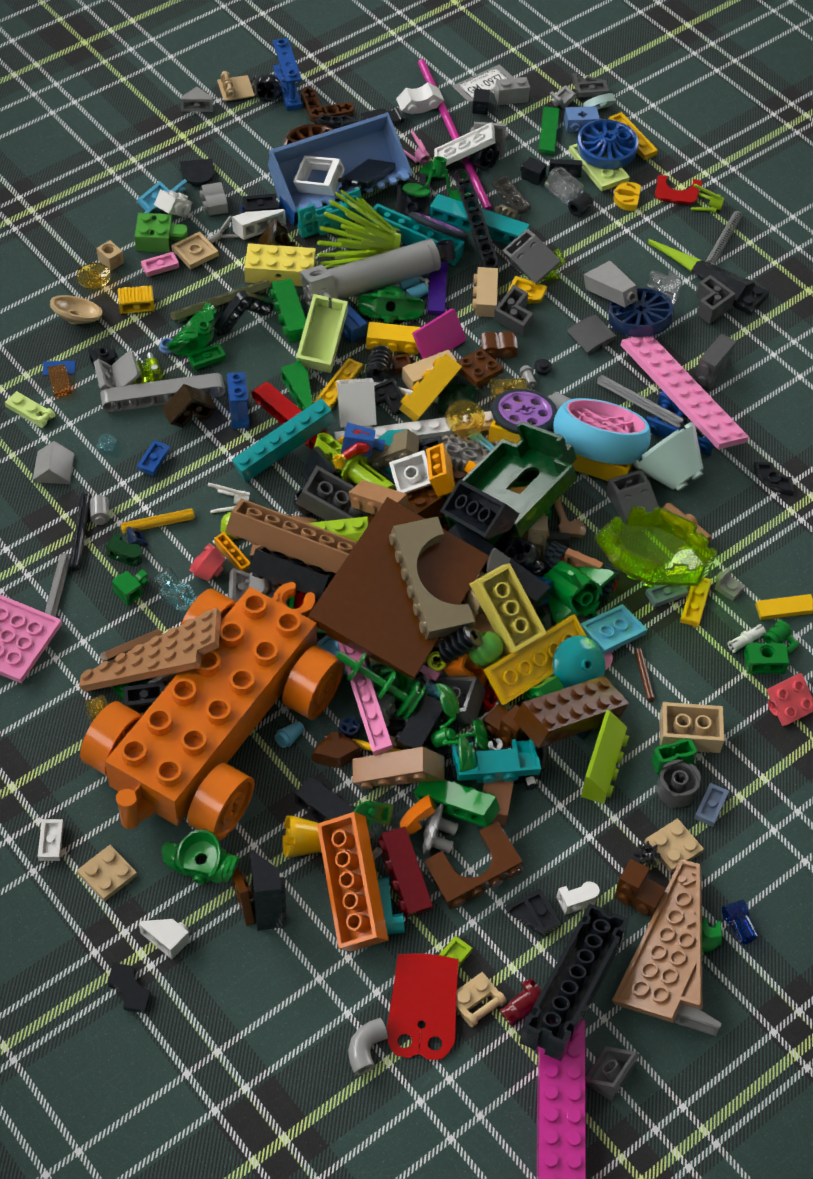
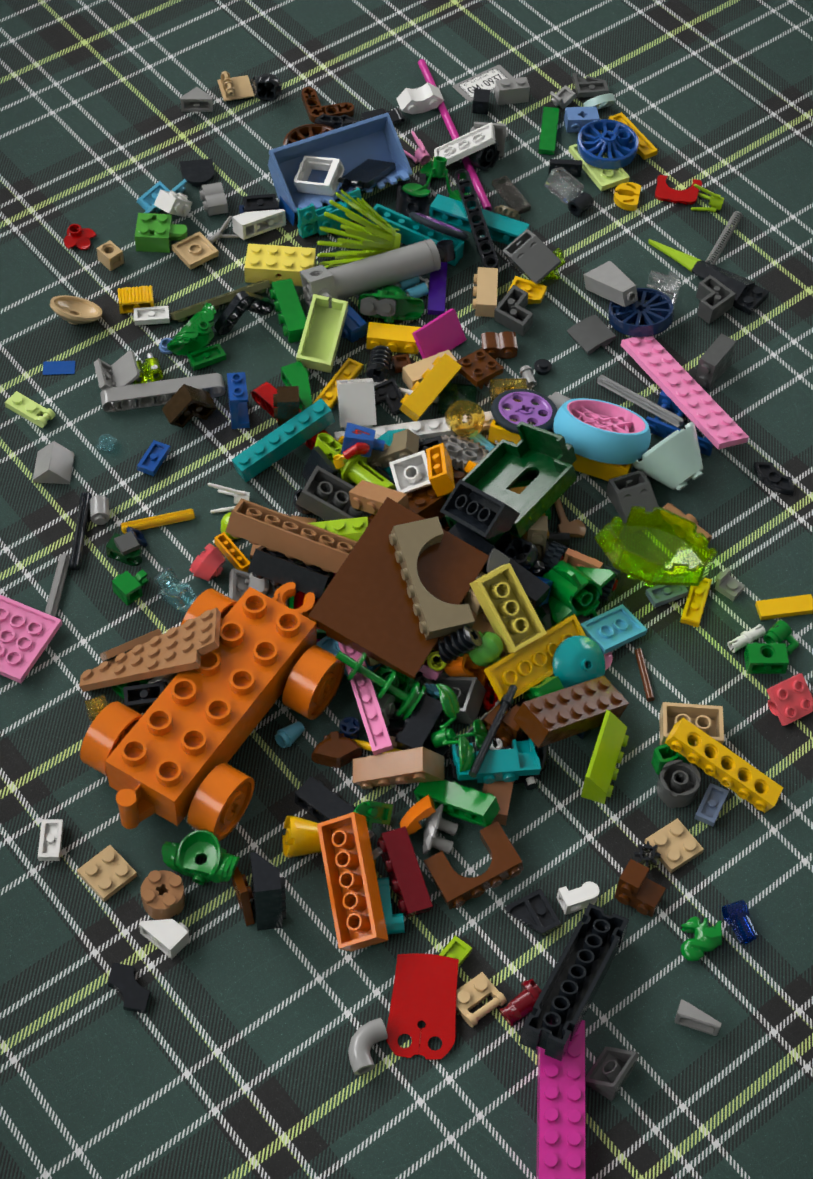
clear orange tile [47,364,72,398] -> none
clear yellow dish [76,263,111,289] -> none
black brick [88,345,118,371] -> none
bright pink plate [141,252,179,277] -> none
dark brown slope [259,217,297,247] -> none
blue fence [272,38,302,111] -> none
black brick [520,157,547,186] -> none
medium nougat wing [612,859,702,1023] -> none
none -> red plate [64,224,96,250]
none -> dark grey tile [114,531,140,556]
none -> white plate [134,306,170,326]
none -> medium nougat brick [141,870,185,920]
none -> dark brown brick [273,386,300,426]
none -> dark grey brick [360,297,397,317]
none -> black bar [469,685,517,778]
none -> yellow brick [665,717,783,813]

